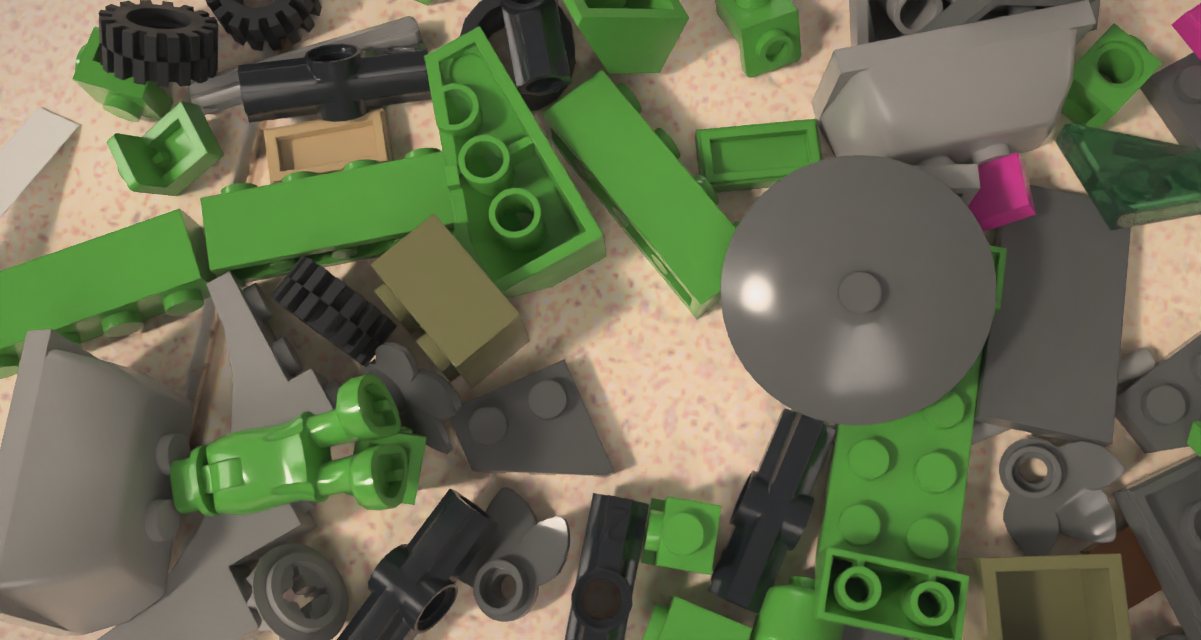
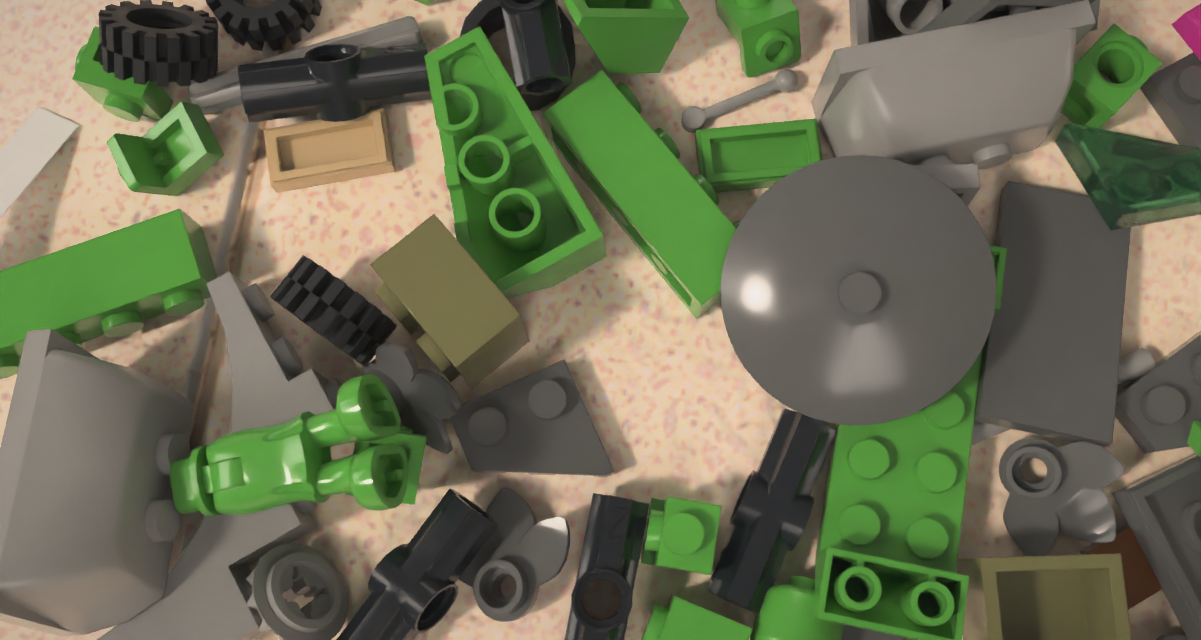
bright green brick [200,148,456,283] -> none
dark pink tile [968,152,1036,232] -> none
none -> light grey hinge [681,69,798,133]

